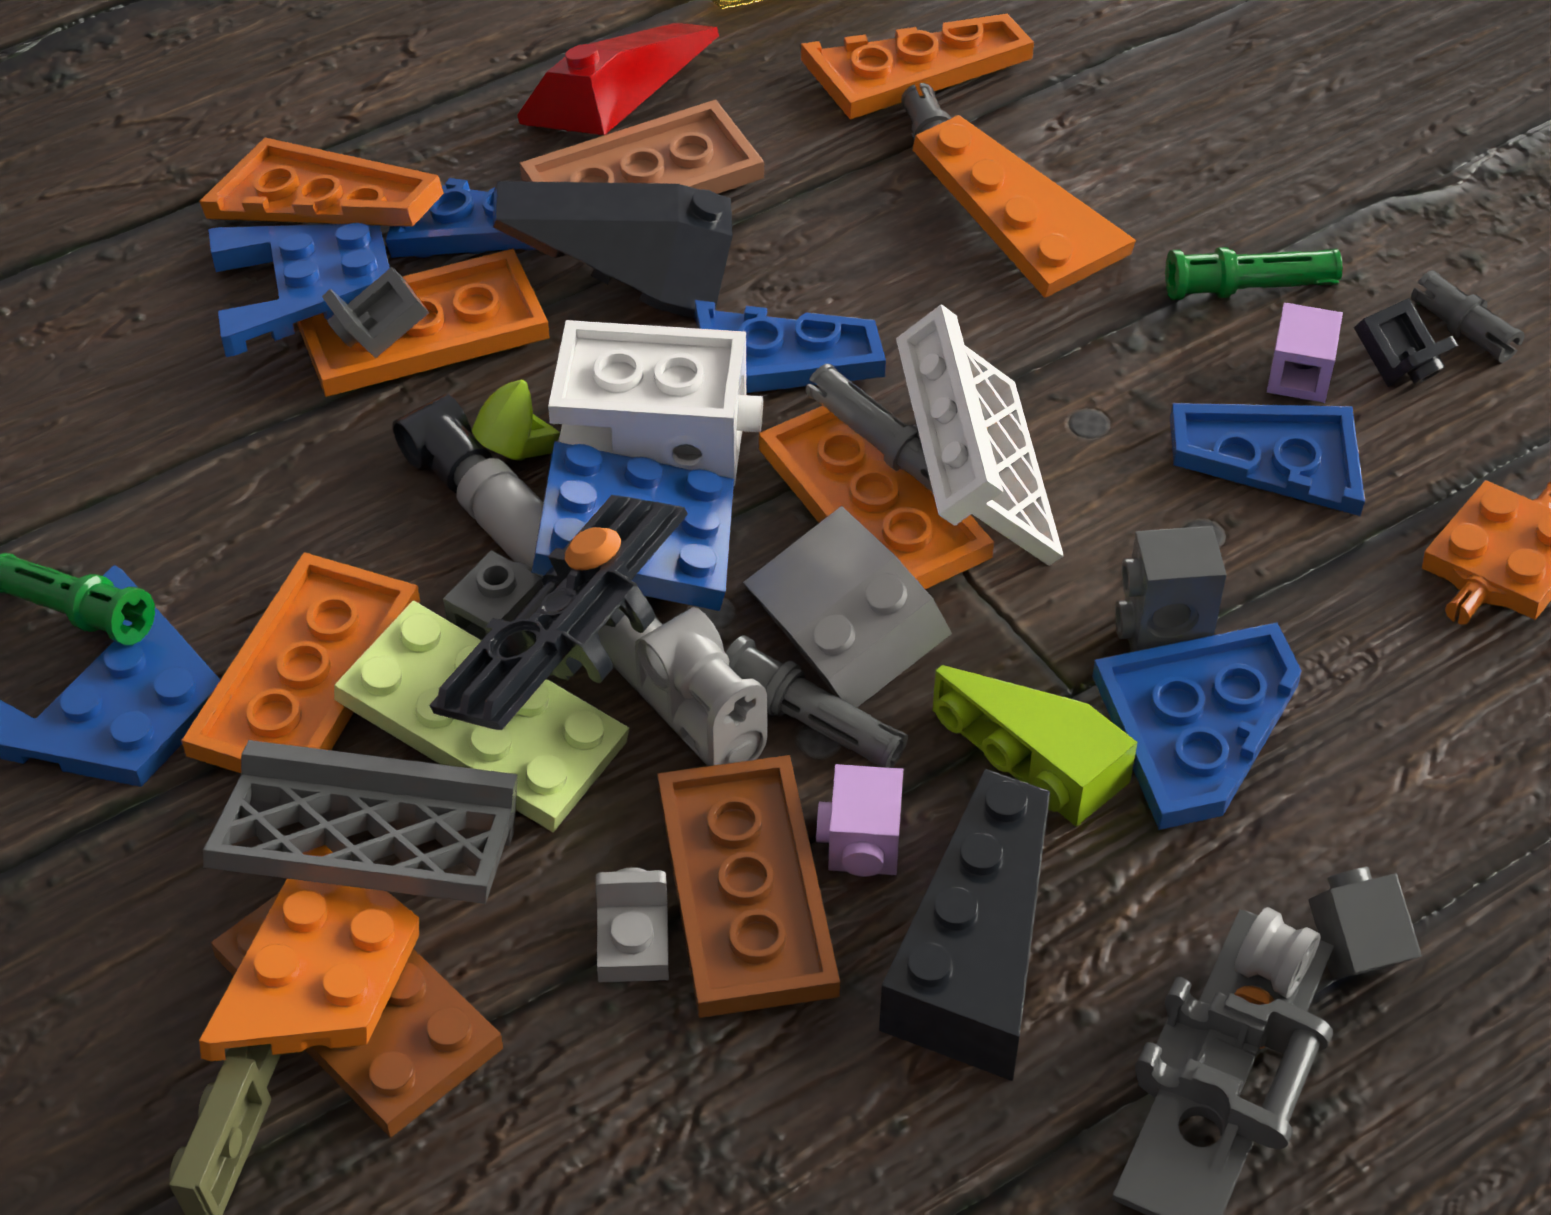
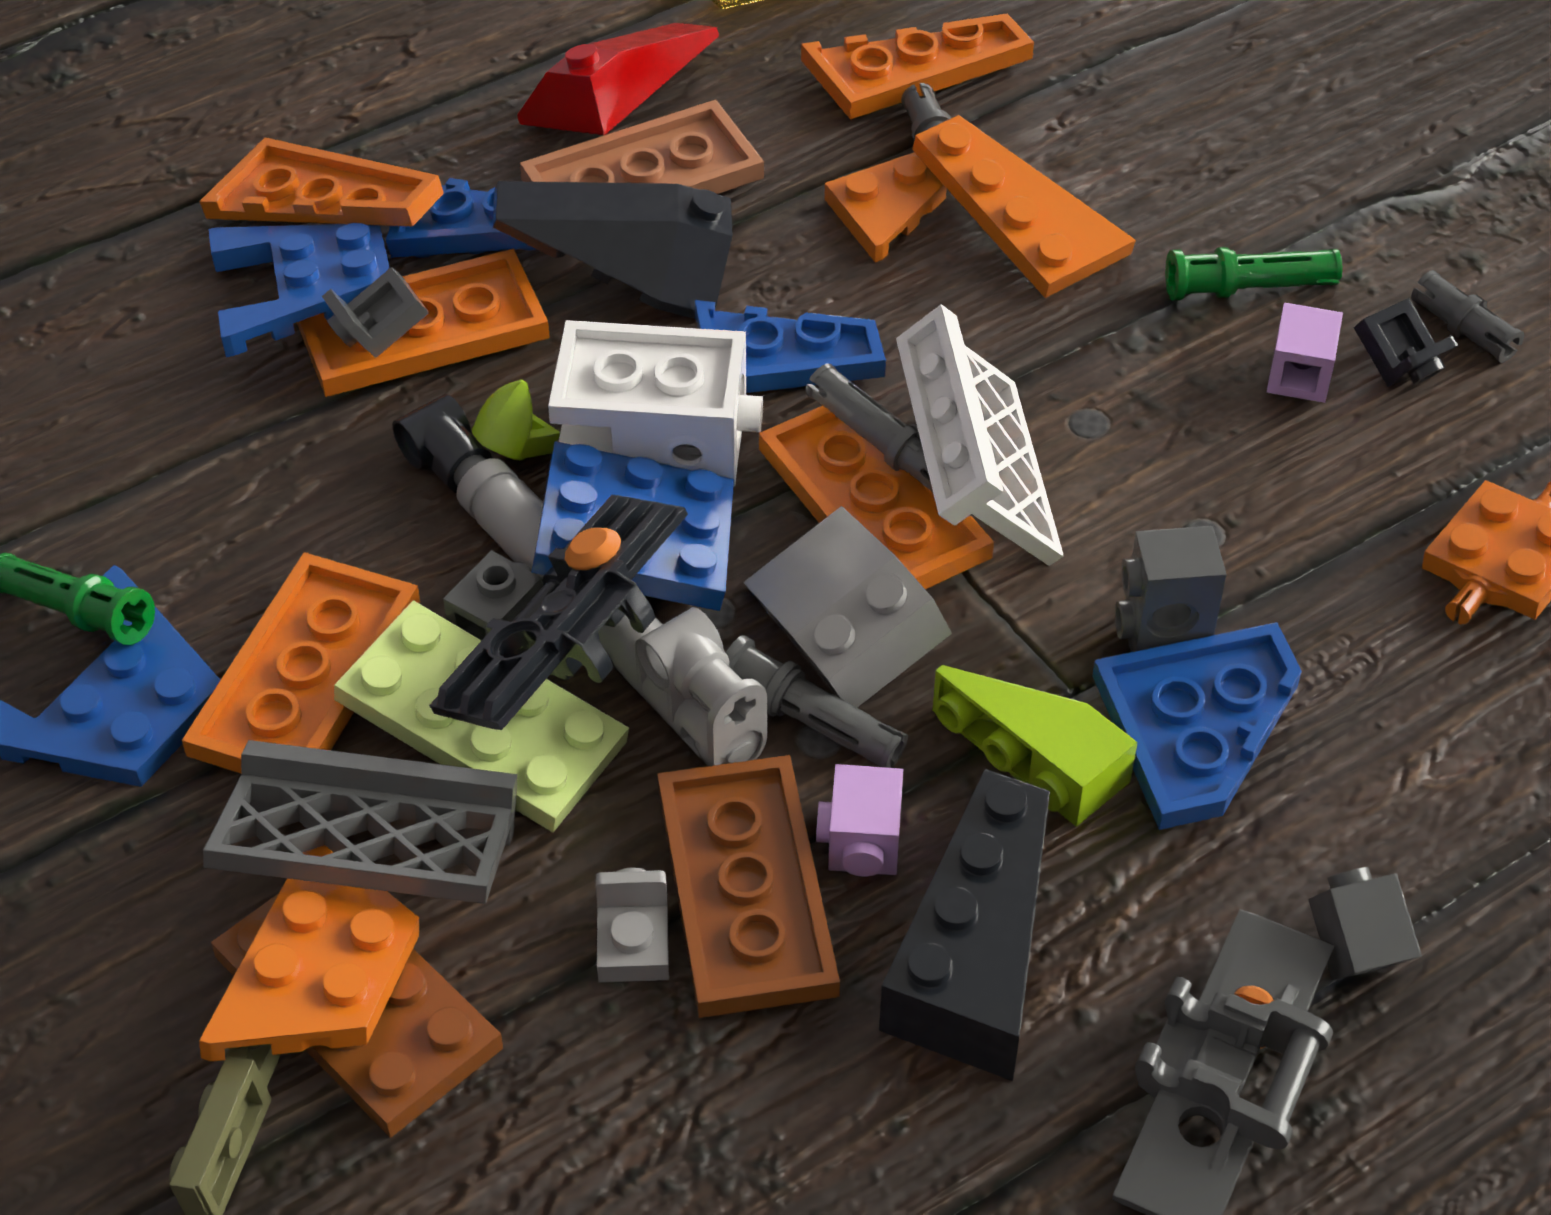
blue wing [1170,403,1365,516] -> none
light grey wheel [1234,907,1321,998] -> none
none -> orange wing [825,152,947,262]

